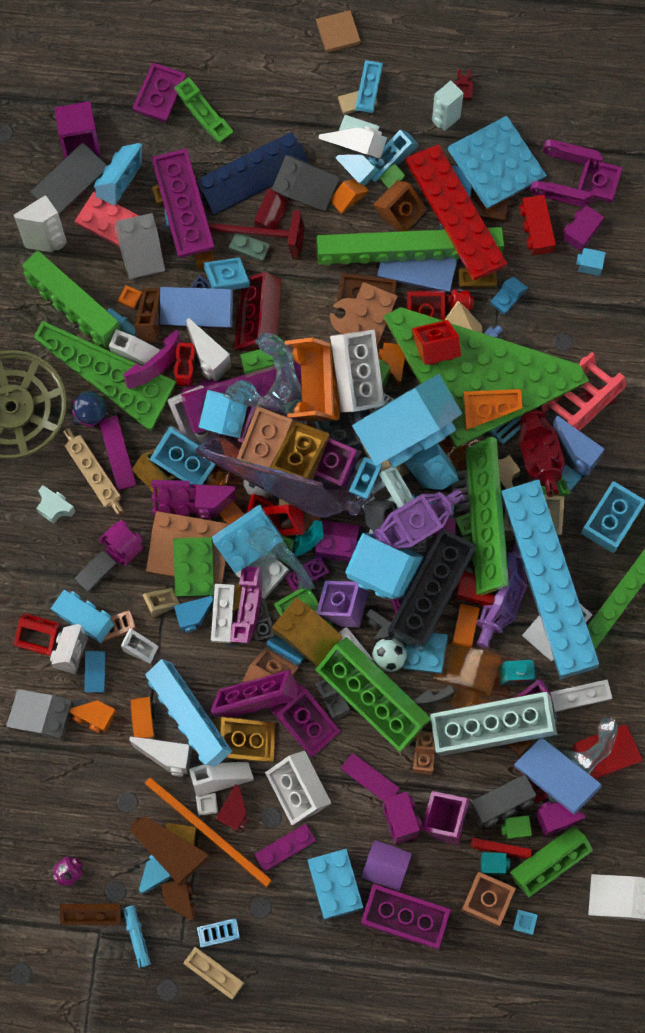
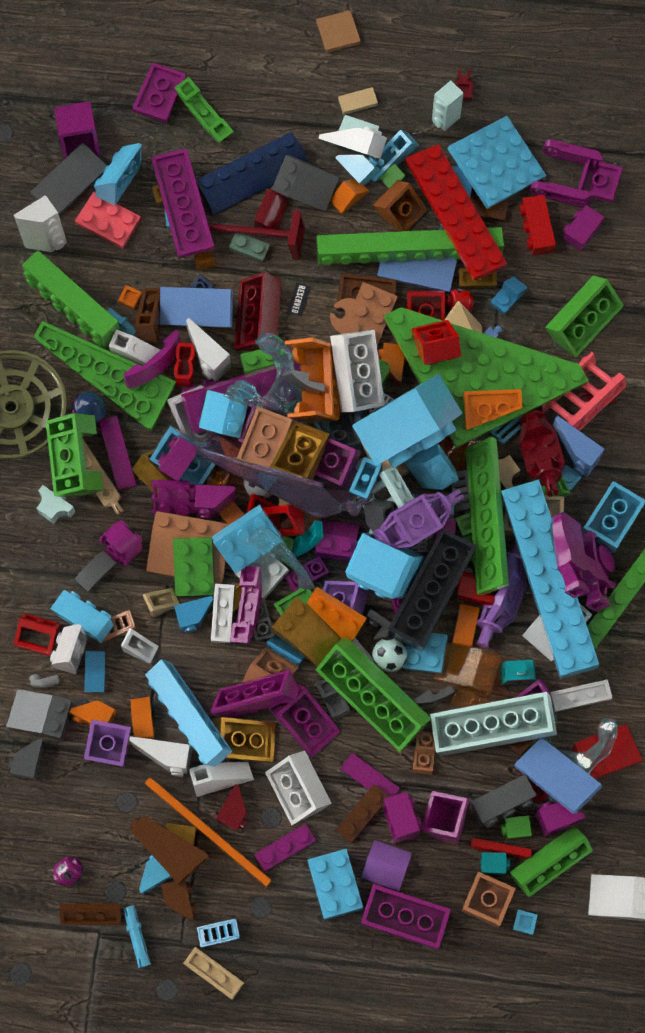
light grey slope [114,213,165,280] -> none
white tile [196,793,218,816] -> none
medium azure tile [204,258,250,290] -> none
medium azure tile [355,60,383,113] -> none
medium azure brick [576,248,606,276] -> none
none -> dark grey slope [8,739,45,781]
none -> light grey arm [29,674,59,688]
none -> bright green plate [46,413,103,498]
none -> medium lavender slope [84,720,131,766]
none -> magenta brick [157,435,199,481]
none -> dark grey slope [283,369,325,395]
none -> black sticker [287,283,310,316]
none -> orange wing [307,587,367,641]
none -> reddish brown plate [336,784,389,843]
none -> bright green slope [545,276,624,358]
none -> magenta animal [550,512,617,611]

